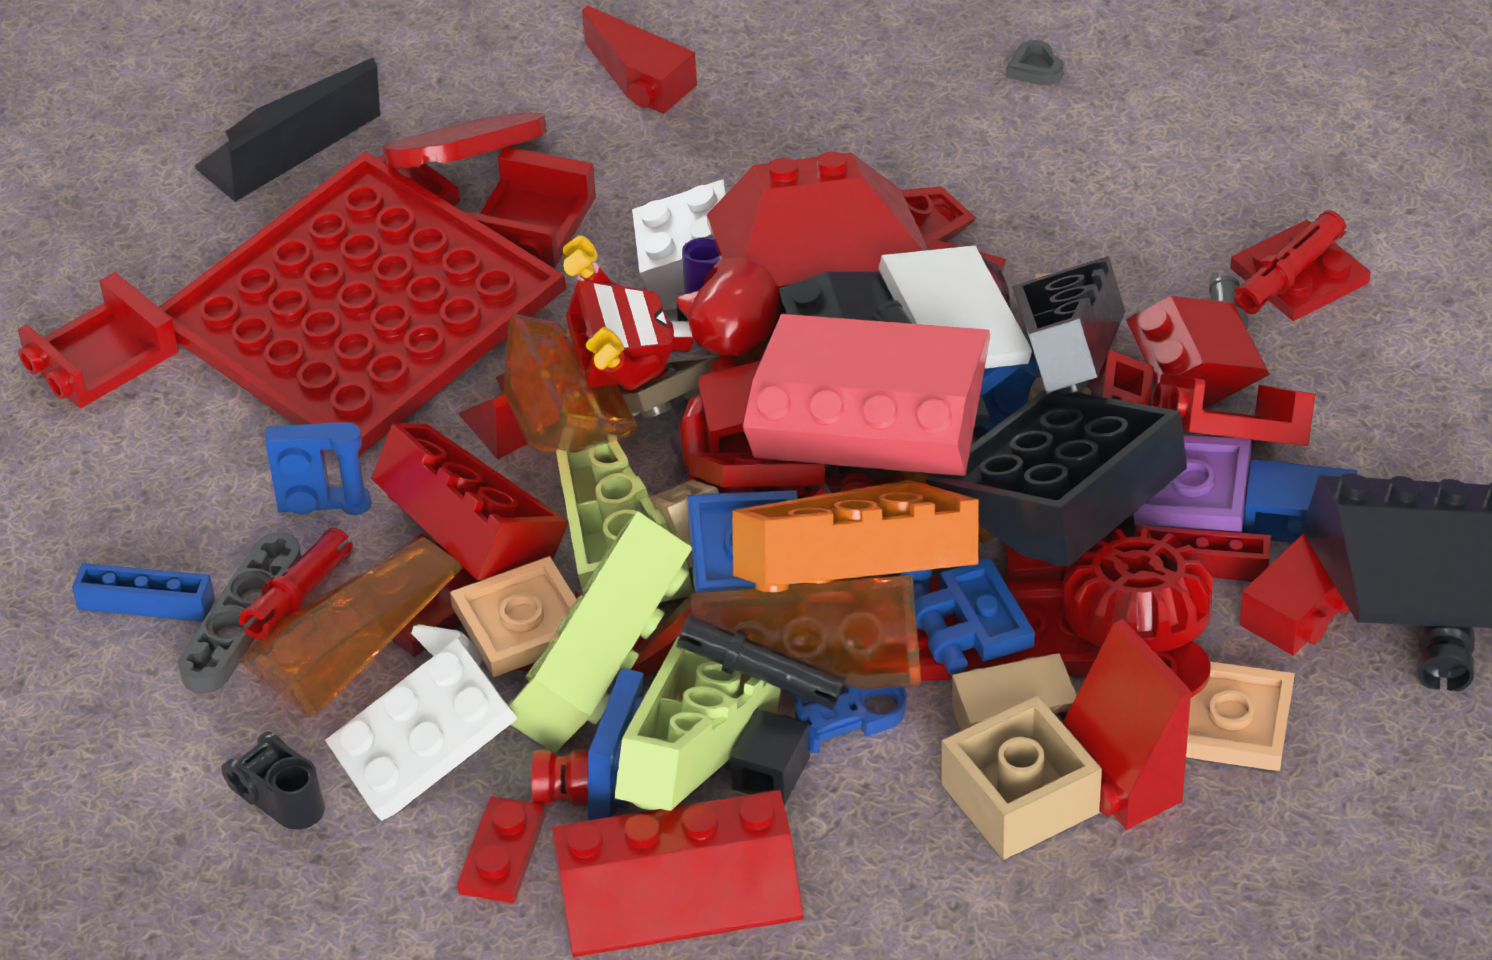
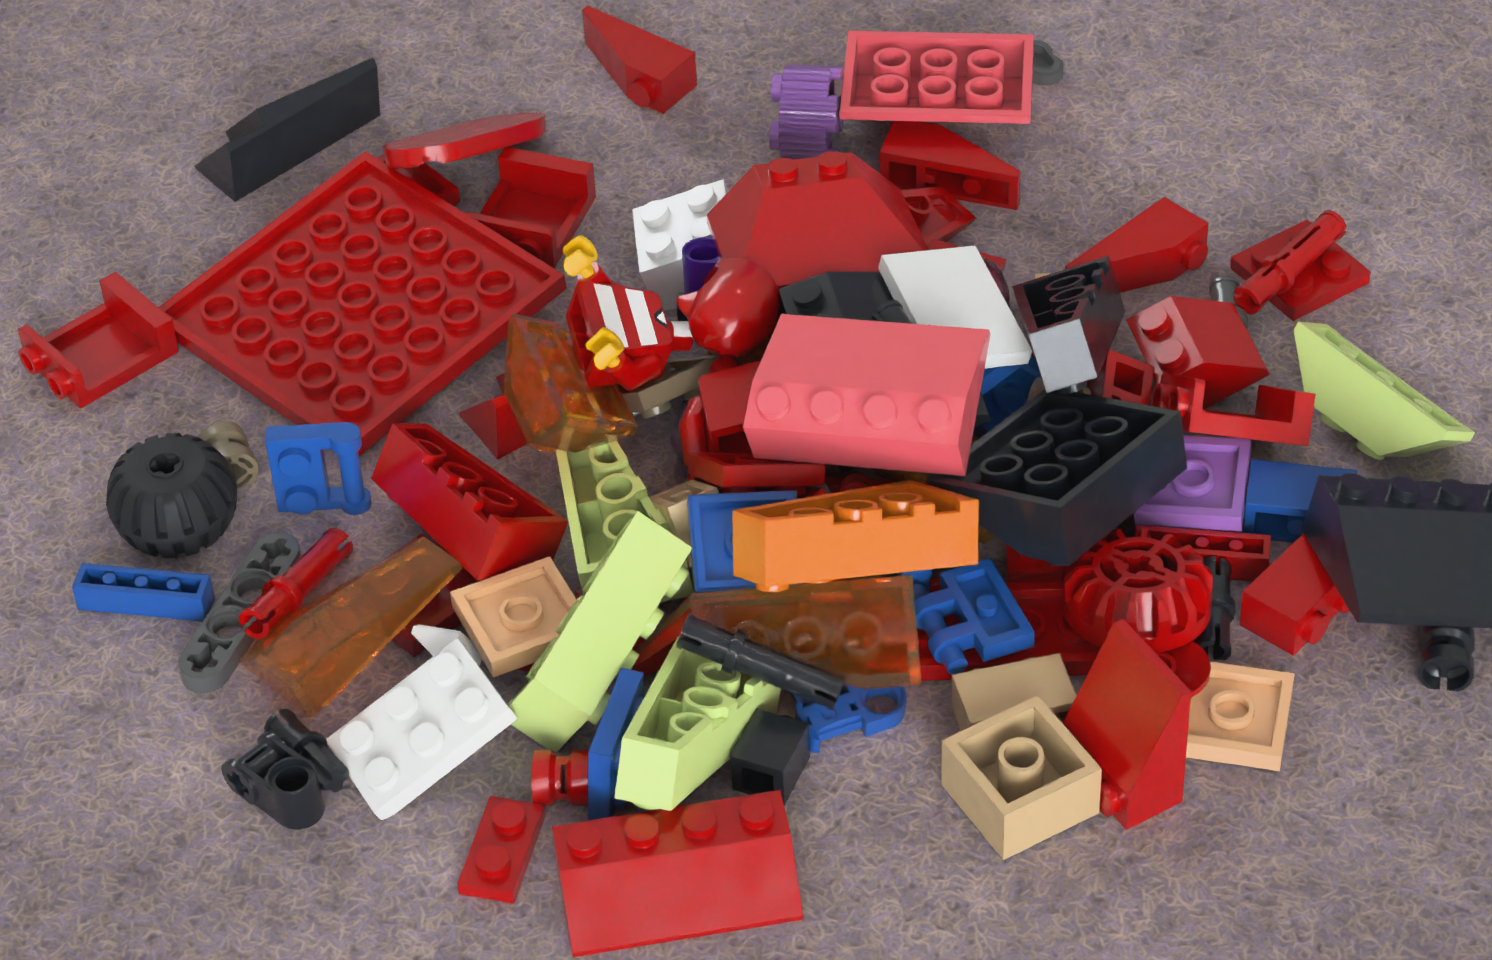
none -> black wheel [106,433,237,558]
none -> dark tan wheel [197,421,259,488]
none -> black axle [264,709,349,792]
none -> medium lavender brick [769,65,843,160]
none -> coral slope [839,31,1034,124]
none -> red slope [879,121,1021,210]
none -> red slope [1065,197,1209,293]
none -> black pin [1197,556,1236,660]
none -> yellowish green wedge [1294,321,1475,460]

